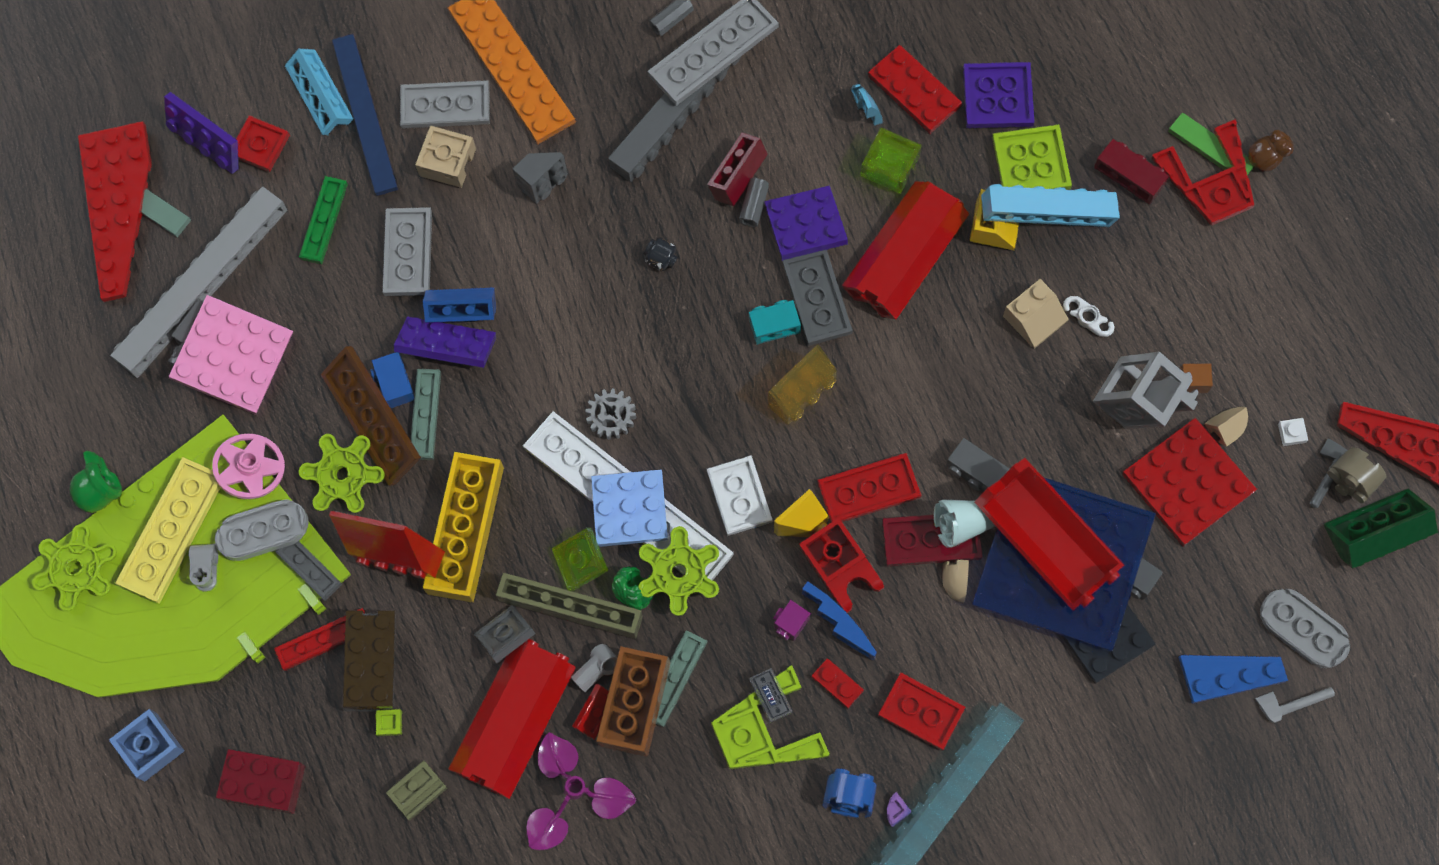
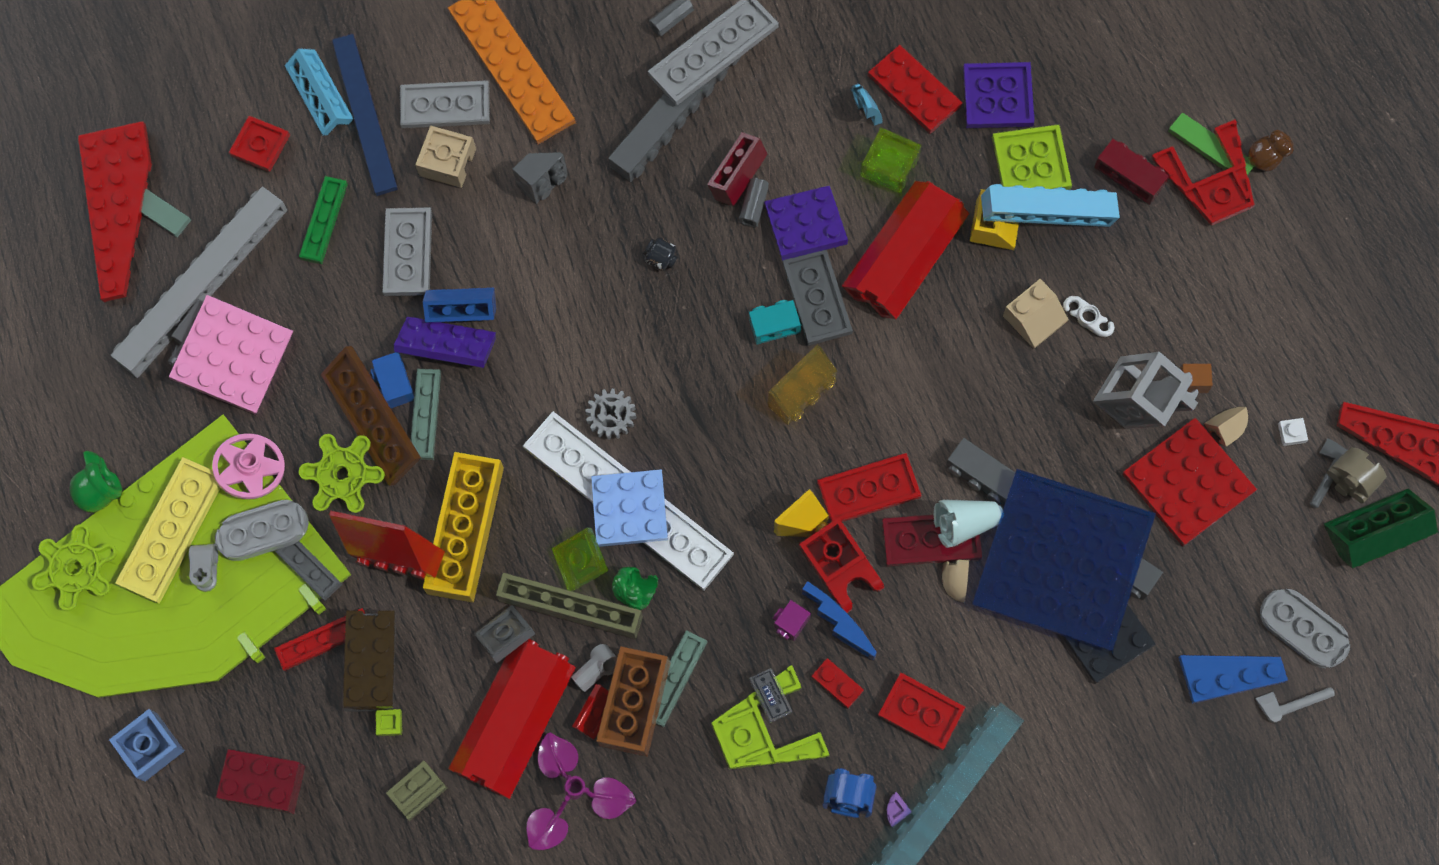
dark purple plate [164,92,238,174] -> none
lime plate [639,526,719,616] -> none
white tile [707,456,773,536] -> none
red panel [974,458,1124,610] -> none

